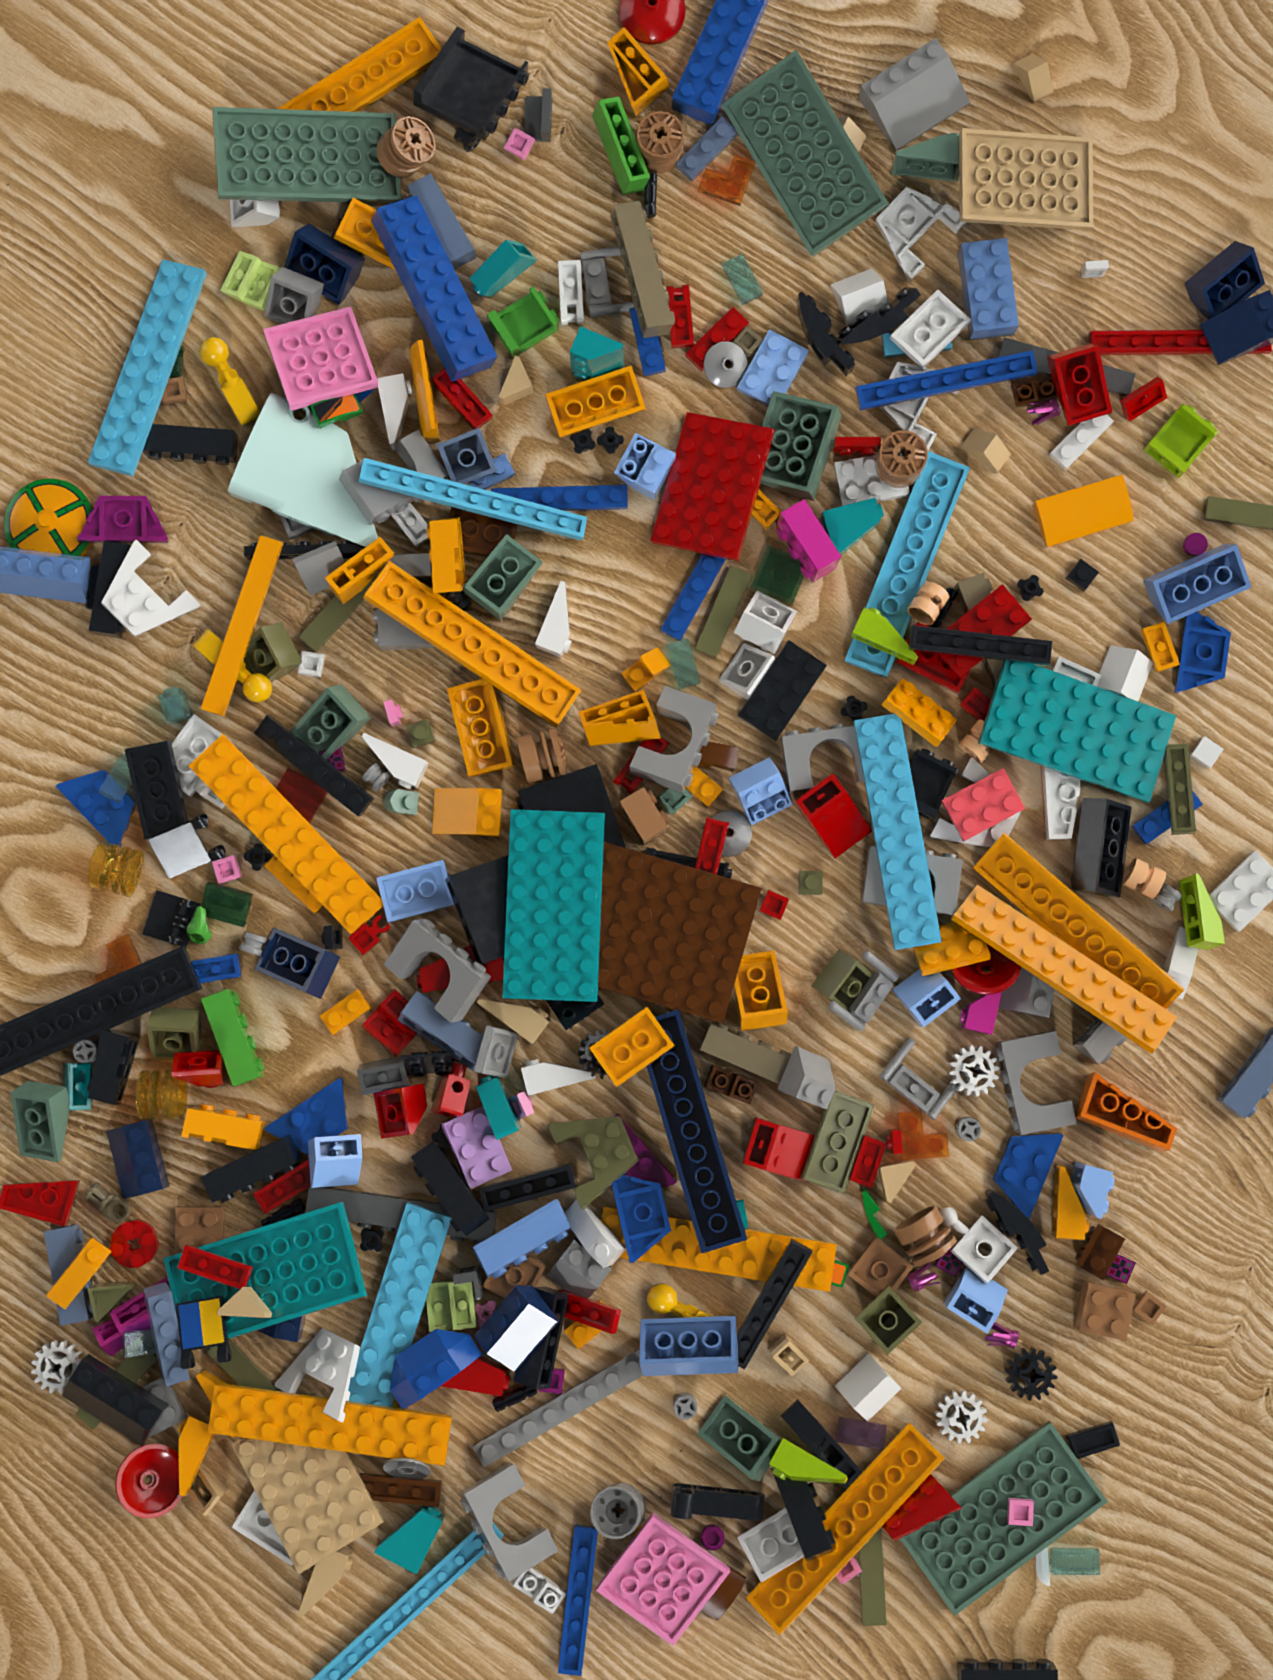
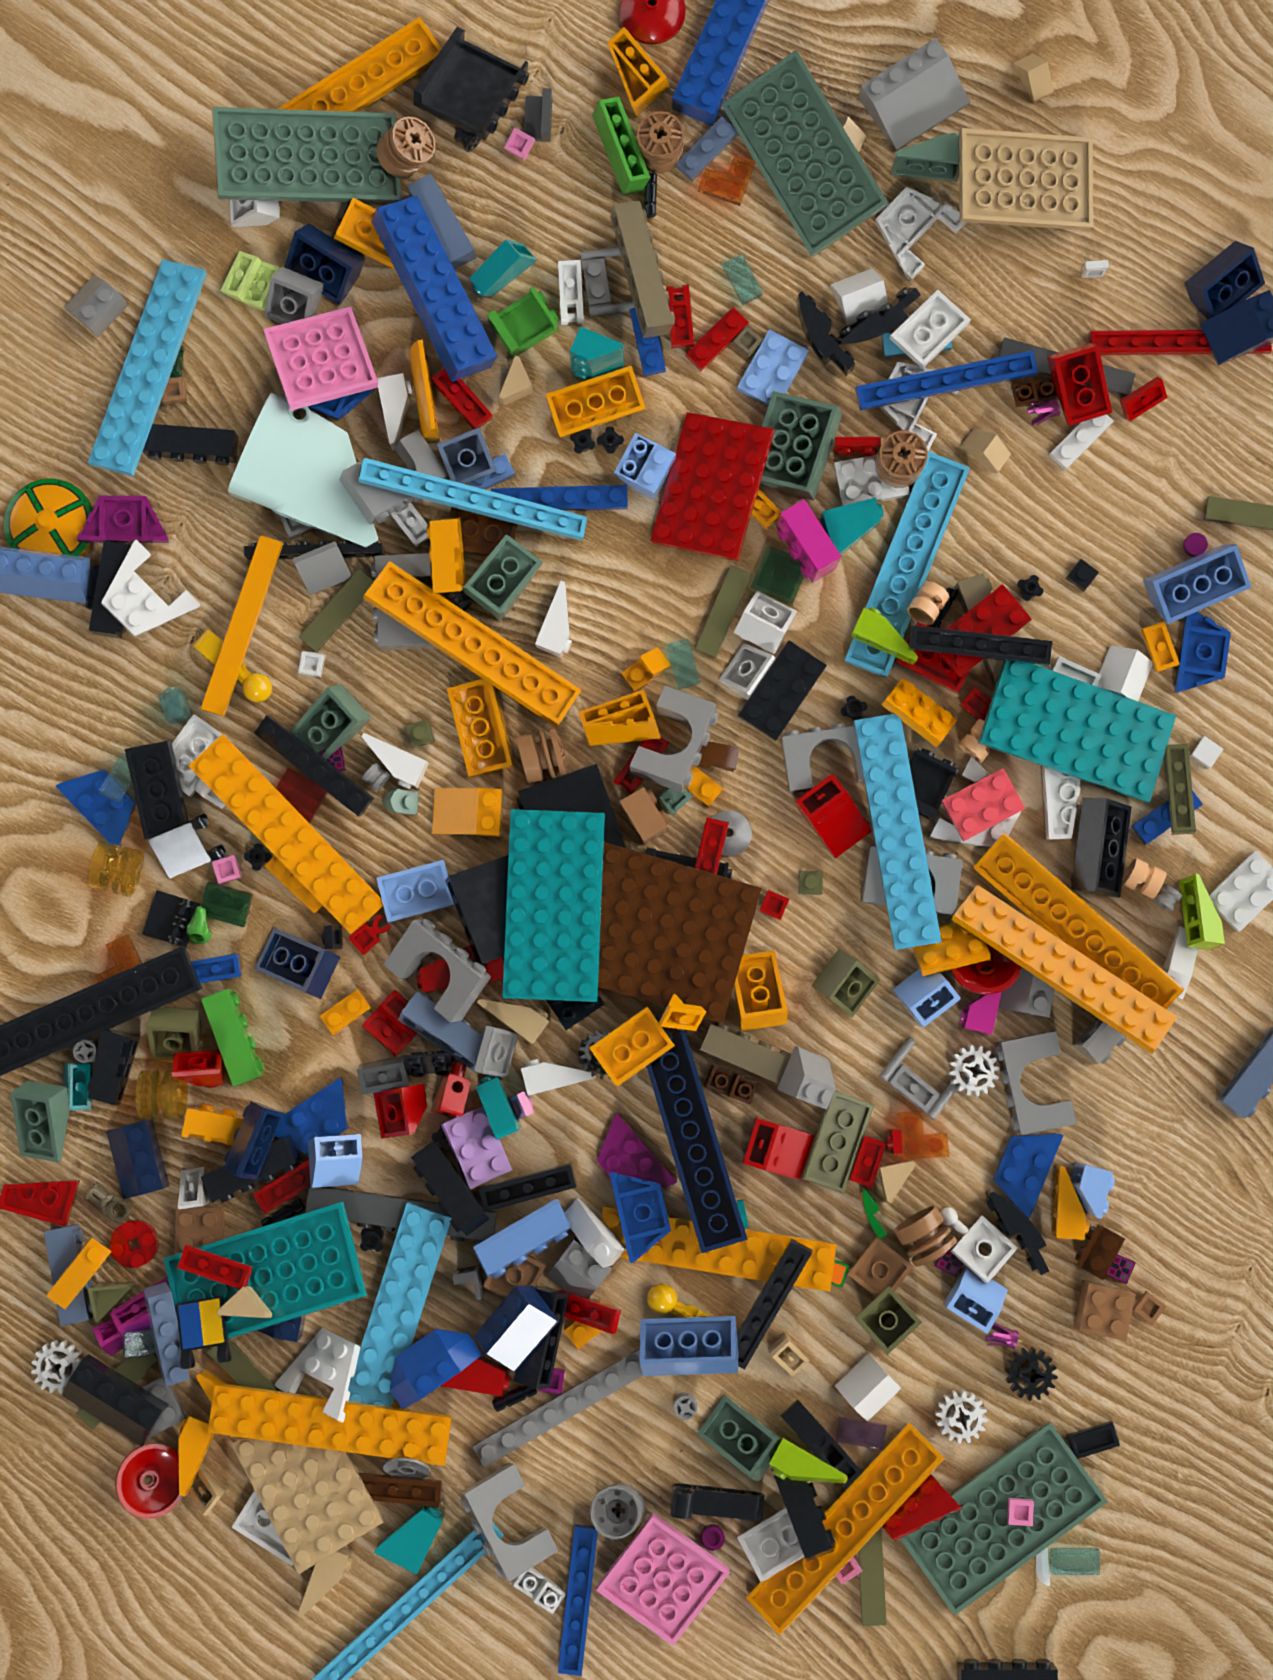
yellow beam [199,337,261,426] -> none
light grey wheel [239,931,267,956] -> none
olive slope [244,622,302,682] -> none
slope [310,394,363,428] -> none
light orange slope [325,537,395,604] -> none
bright pink plate [383,699,403,727] -> none
yellowish green slope [426,1280,477,1332] -> none
bright pink plate [475,1300,496,1327] -> none
olive wing [548,1116,639,1210] -> none
blue plate [660,554,726,642] -> none
reddish brown slope [701,1565,747,1620] -> none
light grey dish [703,341,748,388] -> none
light blue slope [729,757,792,826] -> none
light grey plate [828,951,899,1032] -> none
flat silver piece [904,1263,940,1292] -> none
light grey wheel [955,1117,981,1141] -> none
medium blue brick [958,238,1019,340] -> none
light orange slope [1032,474,1134,548] -> none
orange wedge [1075,1072,1177,1152] -> none
lime panel [1143,403,1218,479] -> none
none -> light grey slope [64,275,128,337]
none -> white slope [178,1167,210,1209]
none -> dark blue slope [223,1101,284,1180]
none -> light orange slope [658,994,706,1031]

